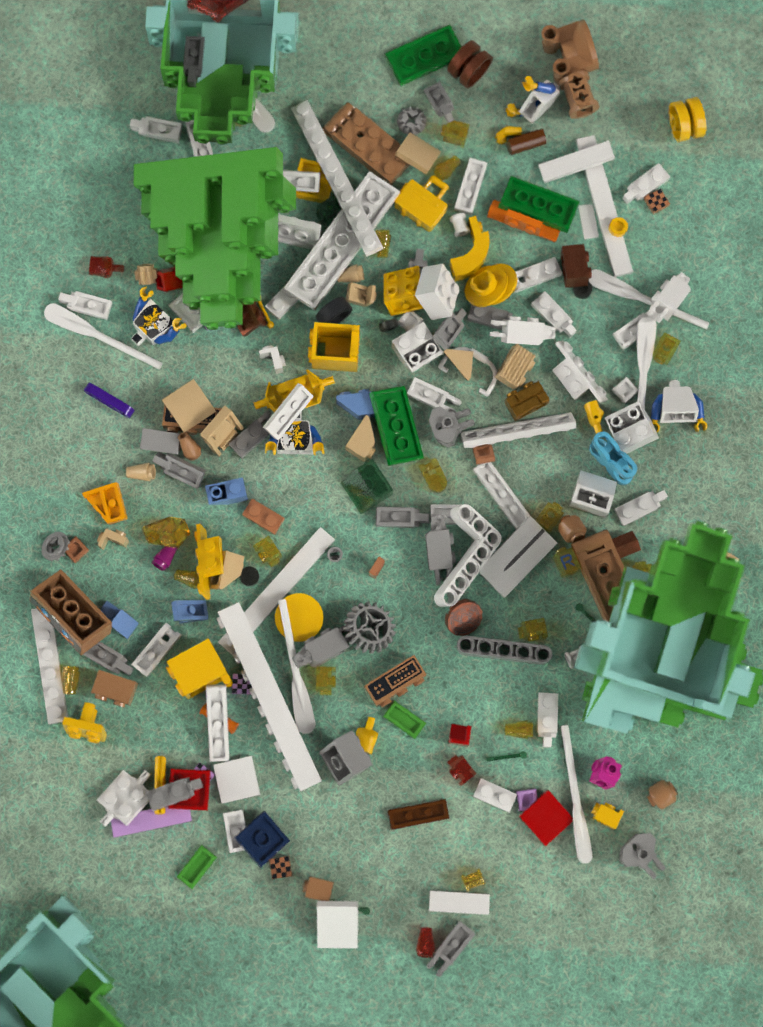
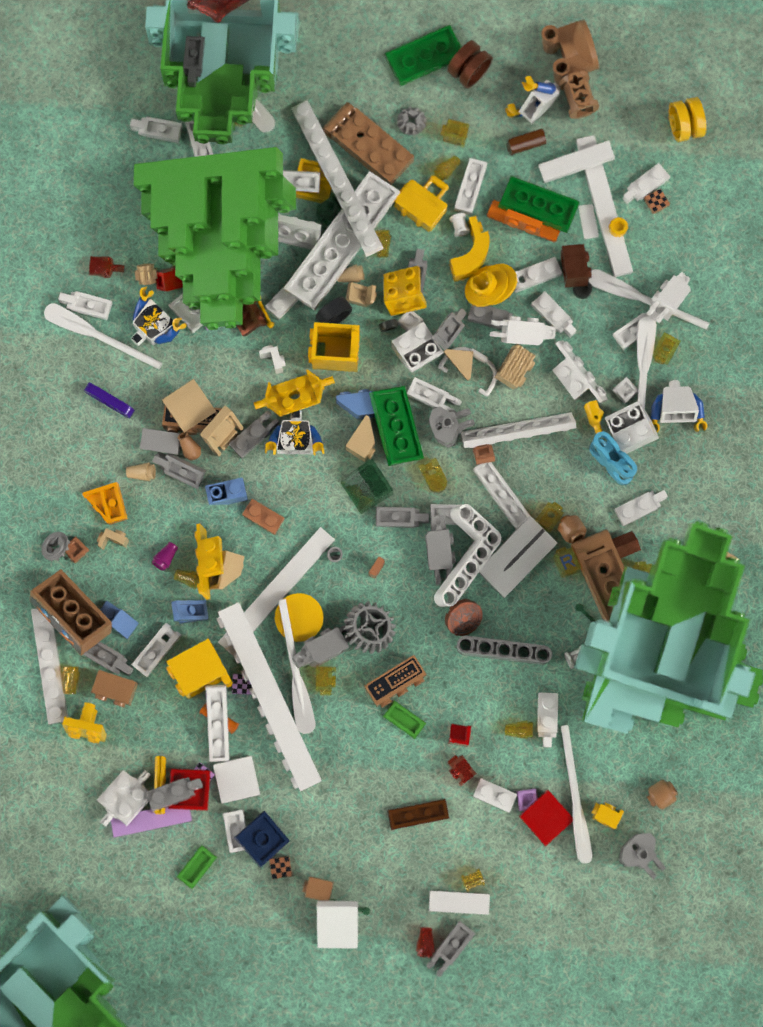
clear yellow slope [142,516,191,548] -> none
pearl dark grey tile [240,566,259,586] -> none
clear yellow brick [253,536,282,568] -> none
white plate [263,383,314,440] -> none
light grey brick [319,731,372,786] -> none
yellow piece [356,717,378,755] -> none
tan slope [395,132,441,175] -> none
white brick [415,264,459,320] -> none
light grey hinge [424,82,454,123] -> none
clear green hinge [486,751,527,762] -> none
yellow arm [495,126,522,144] -> none
pearl gold brick [504,381,550,422] -> none
clear yellow brick [517,618,548,642] -> none
white slope [569,470,617,518] -> none
dark pink brick [589,756,622,790] -> none

